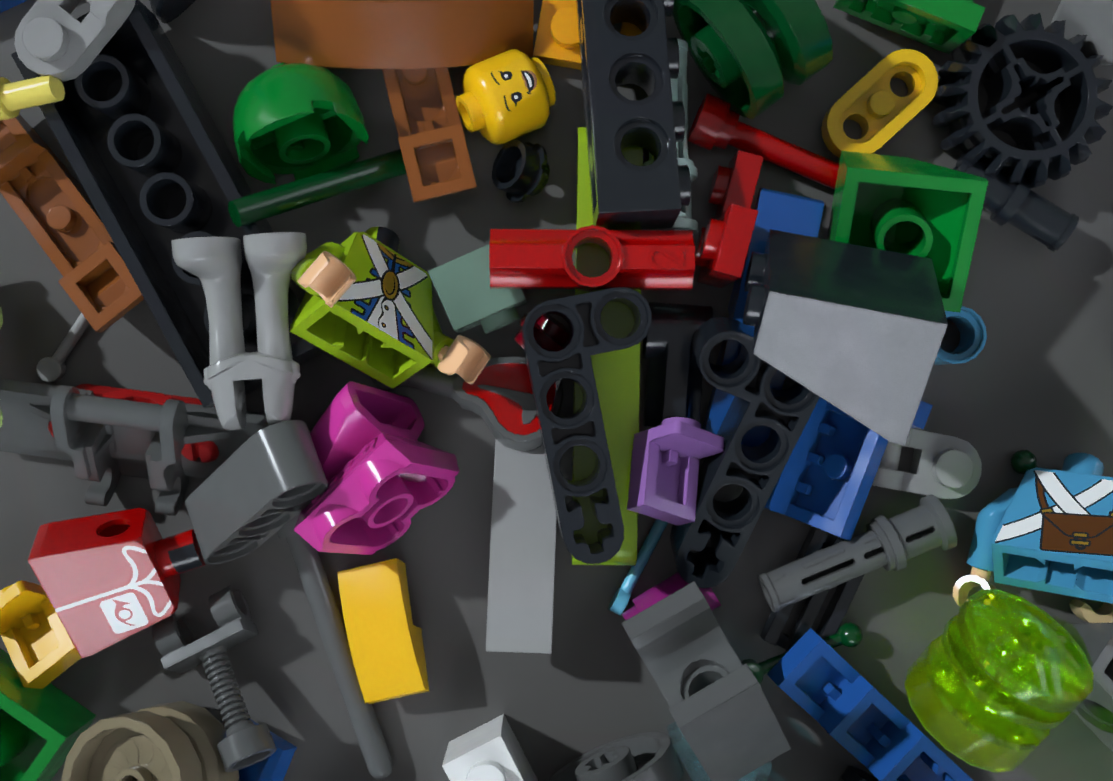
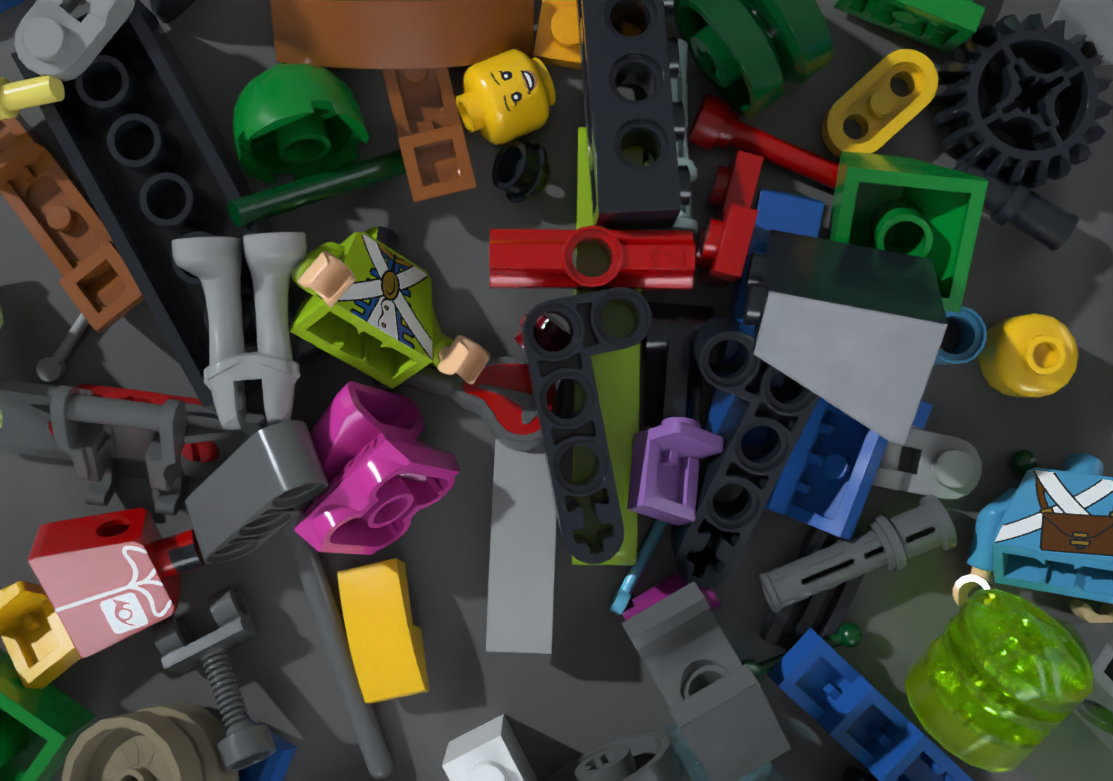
sand green brick [428,244,527,334] -> none
none -> yellow head [978,313,1079,398]

